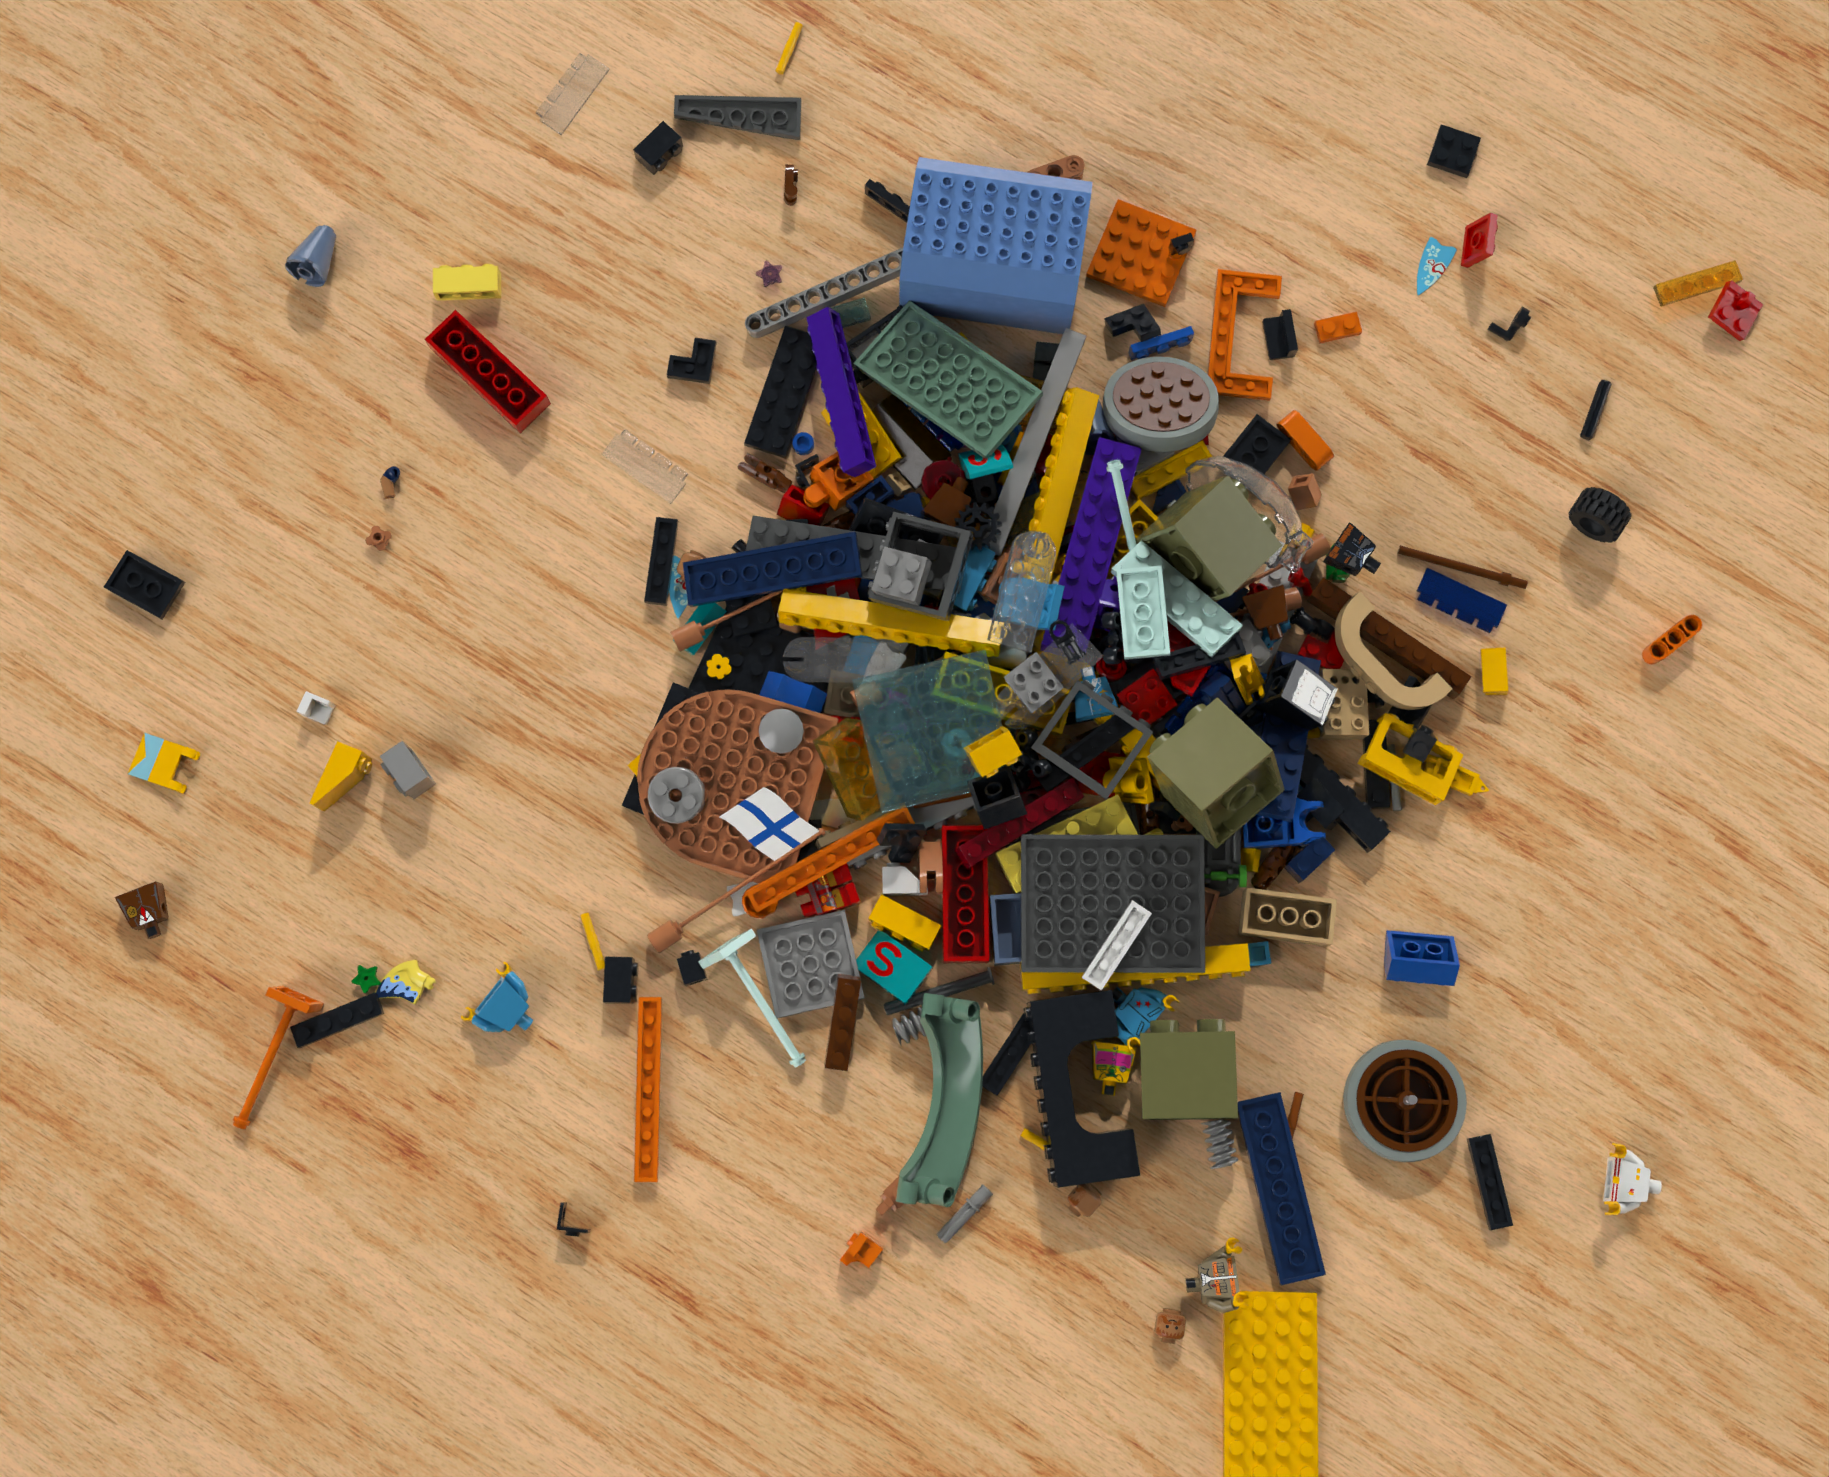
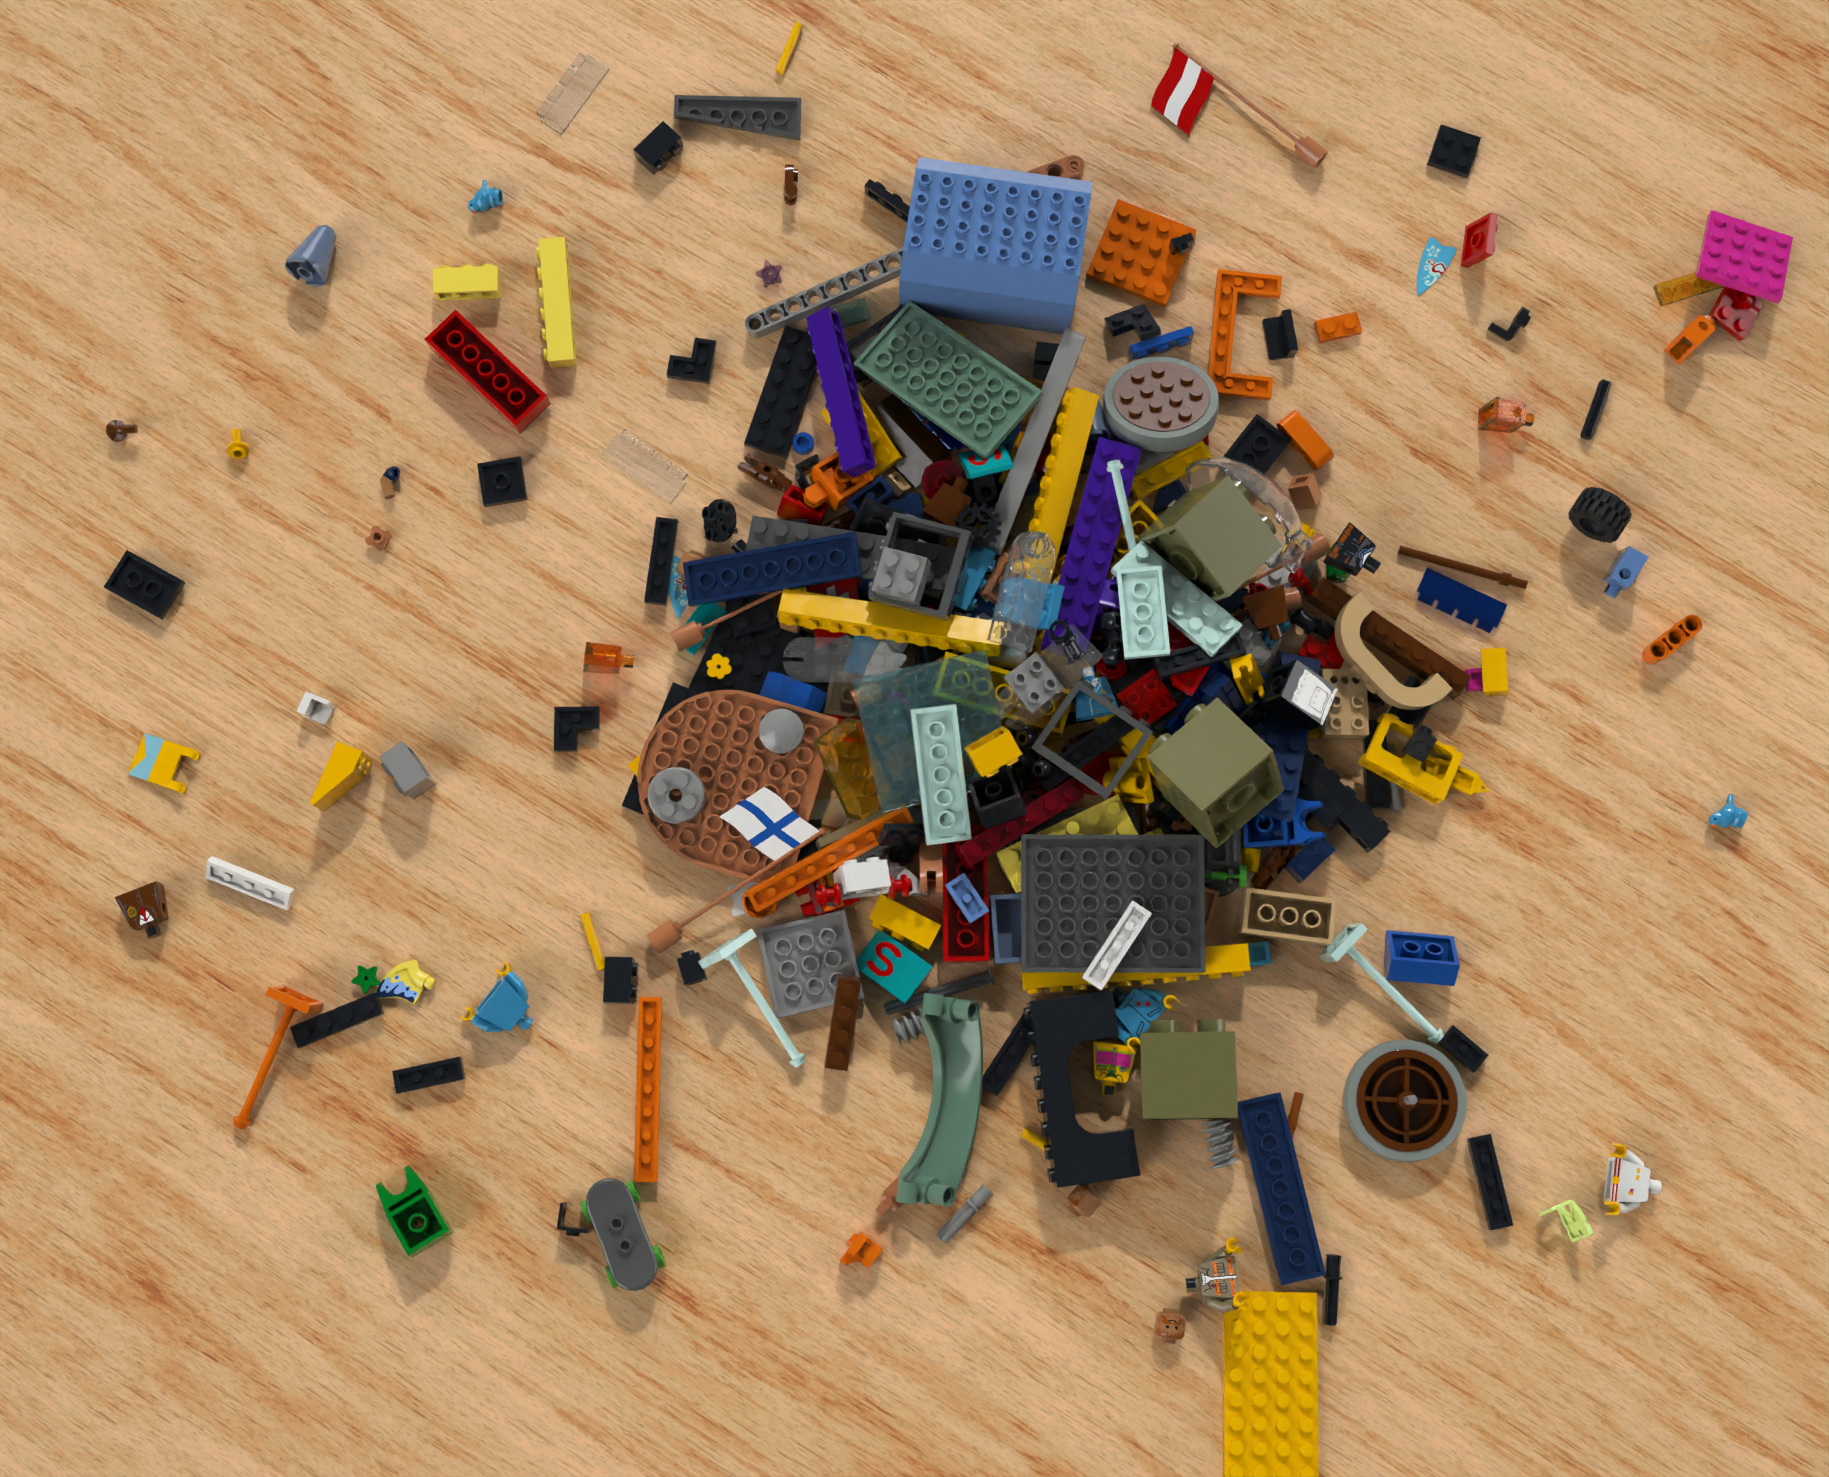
none -> reddish brown plate [106,420,138,442]
none -> white plate [205,856,294,910]
none -> yellow plate [227,429,249,460]
none -> green brick [376,1165,454,1258]
none -> black plate [392,1057,465,1094]
none -> dark azure animal [468,180,503,215]
none -> black plate [477,456,528,507]
none -> light yellow brick [536,237,577,369]
none -> black plate [554,706,600,752]
none -> dark grey piece [581,1178,666,1291]
none -> clear orange torso [583,642,634,674]
none -> black plate [702,499,738,543]
none -> white brick [814,857,913,908]
none -> light aqua plate [910,704,972,845]
none -> medium blue plate [945,873,989,924]
none -> flag [1151,43,1328,169]
none -> light aqua tile [1318,923,1444,1044]
none -> black axle [1323,1254,1342,1326]
none -> black plate [1438,1025,1488,1073]
none -> dark pink tile [1464,668,1483,692]
none -> clear orange torso [1478,397,1534,433]
none -> yellowish green piece [1538,1200,1594,1242]
none -> medium blue torso [1603,546,1649,599]
none -> orange torso [1664,315,1716,365]
none -> dark pink plate [1696,210,1793,304]
none -> dark azure animal [1708,794,1748,829]

